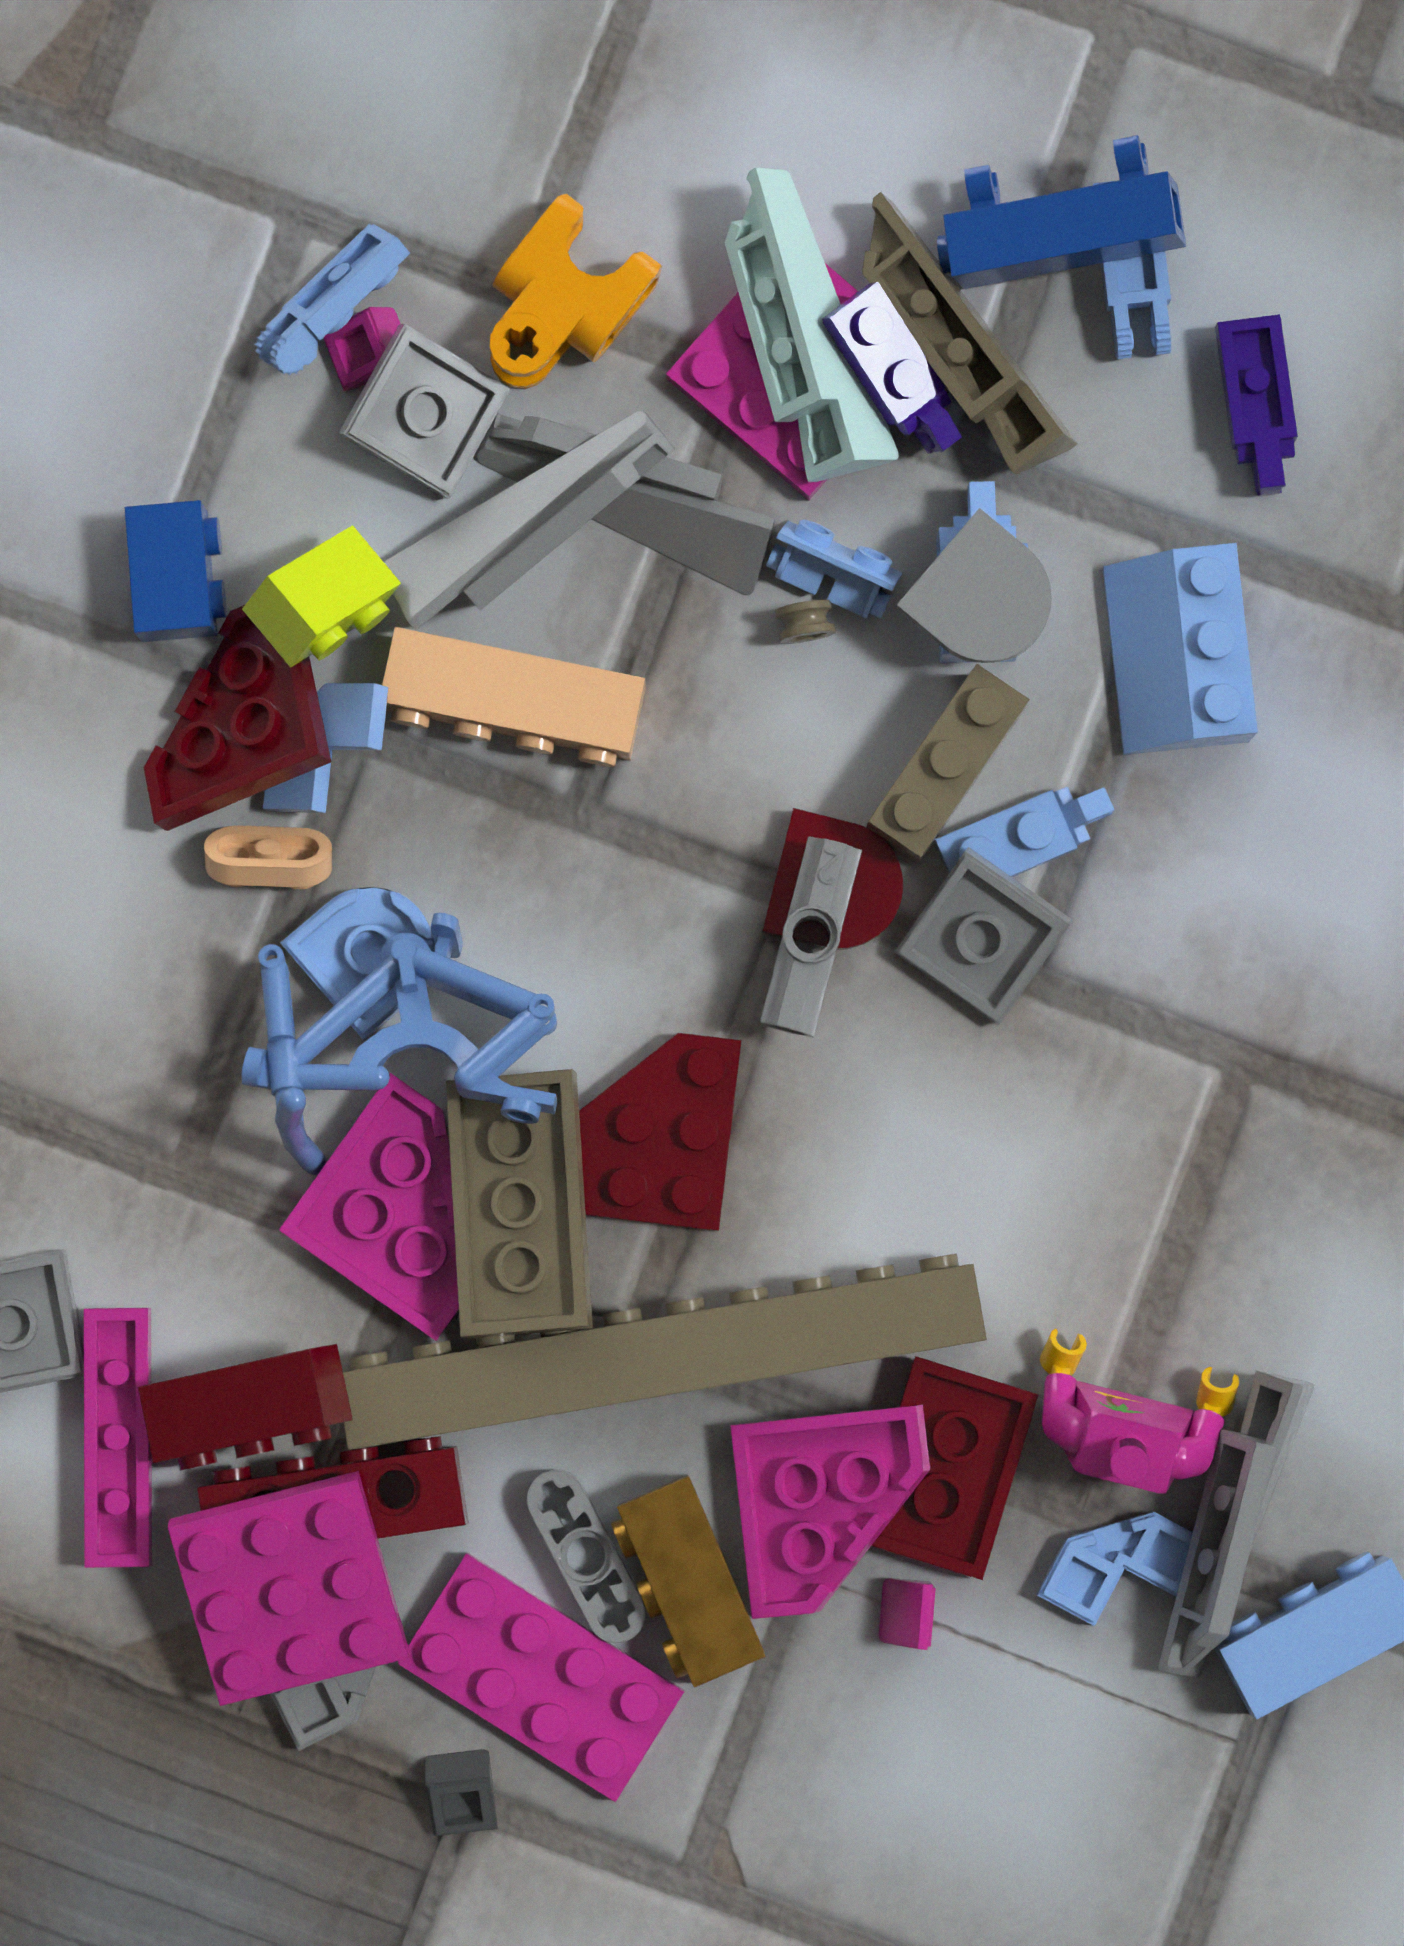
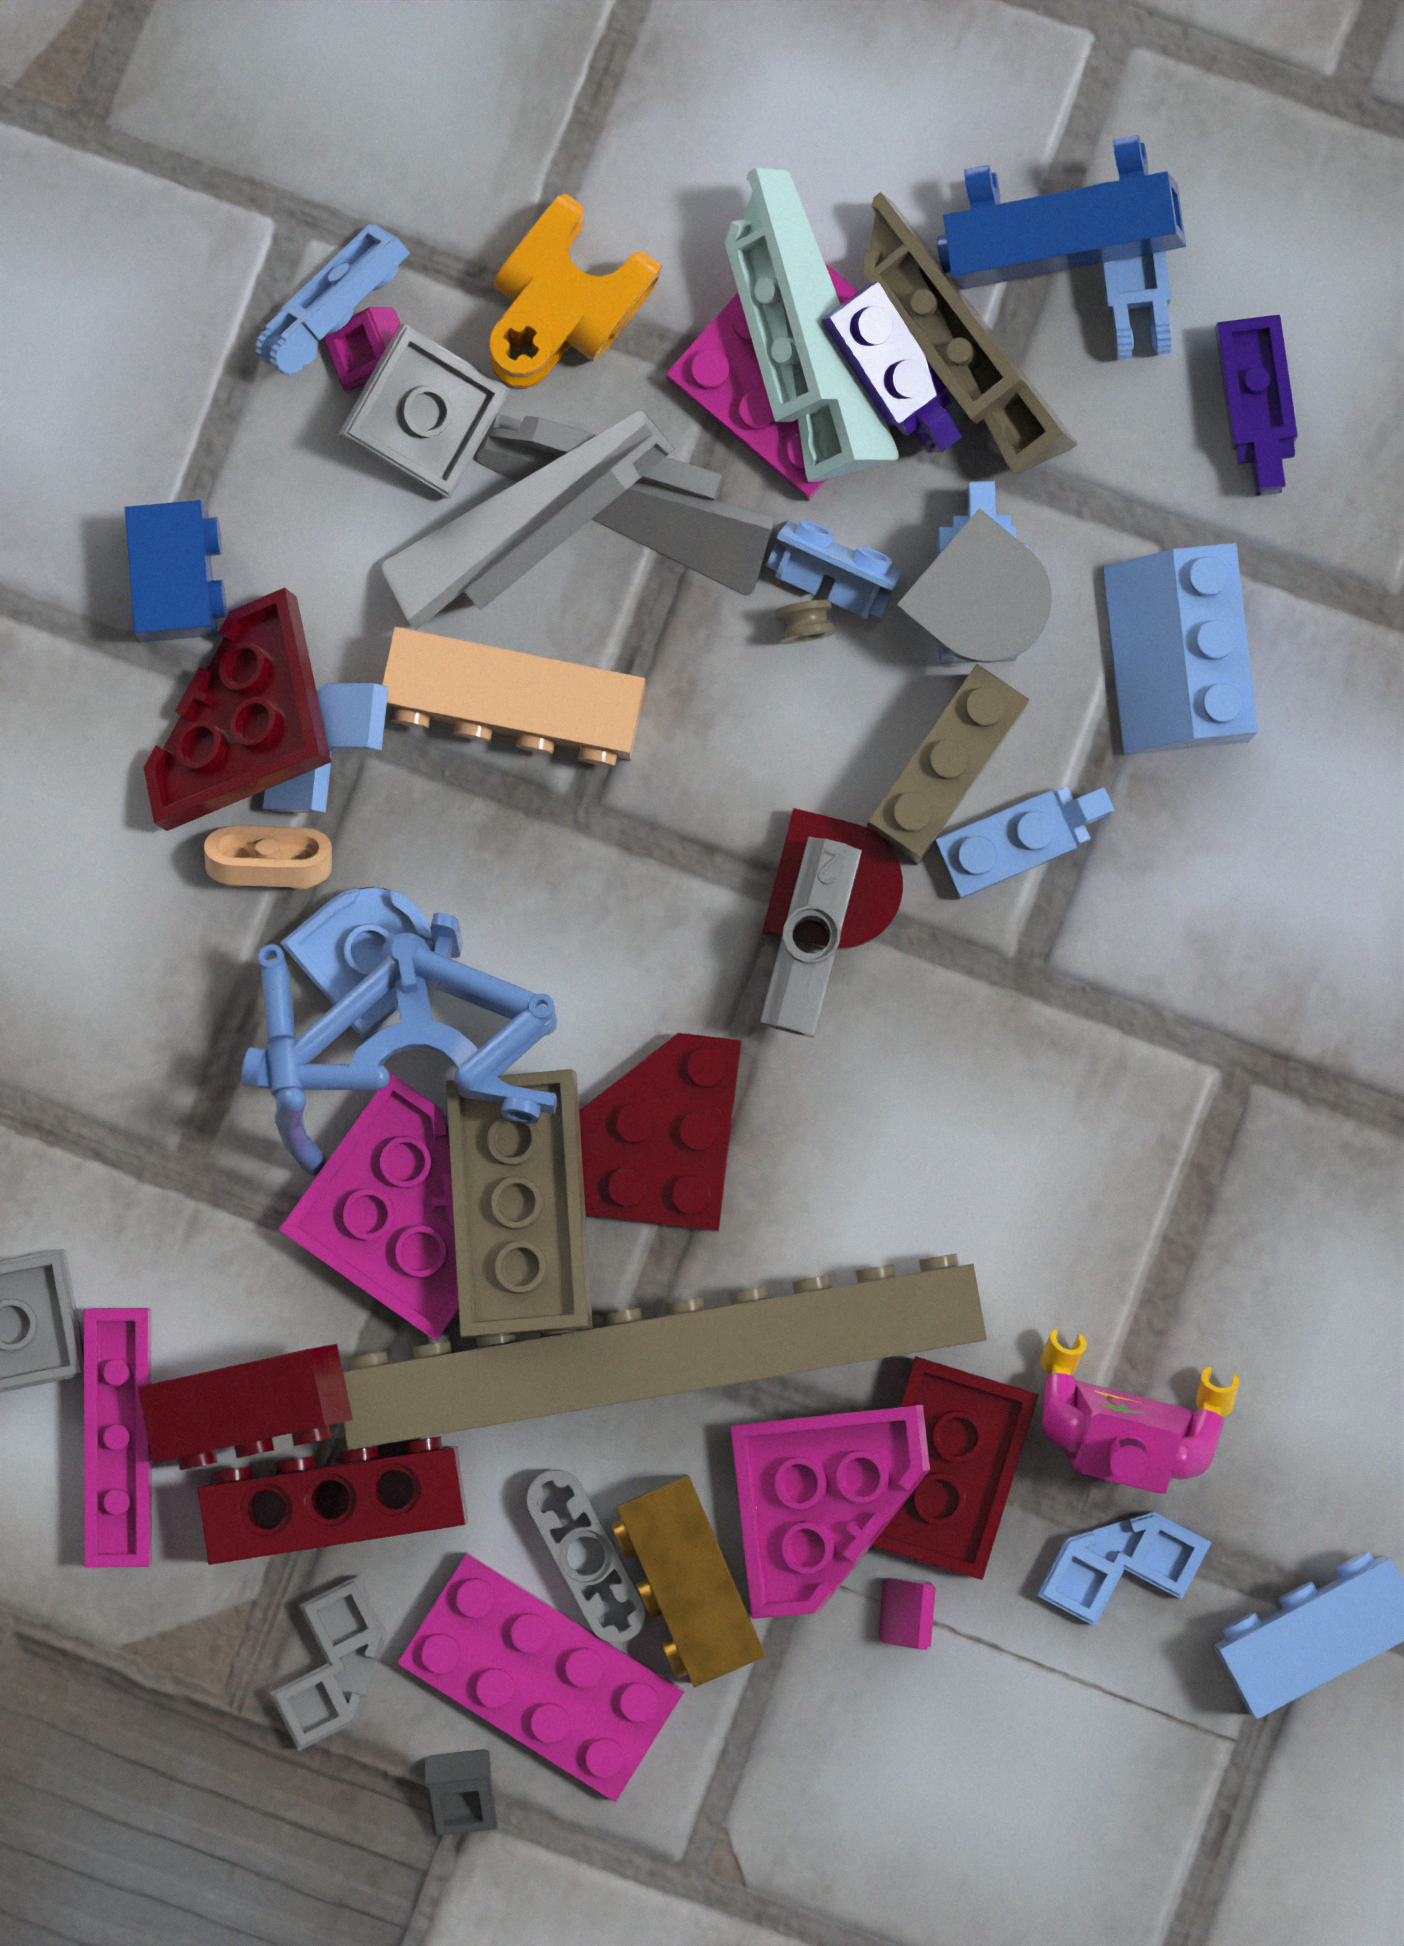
dark pink plate [167,1471,409,1706] -> none
neon yellow brick [242,525,401,668] -> none
light grey tile [894,847,1073,1026] -> none
light grey wedge [1158,1370,1314,1678] -> none

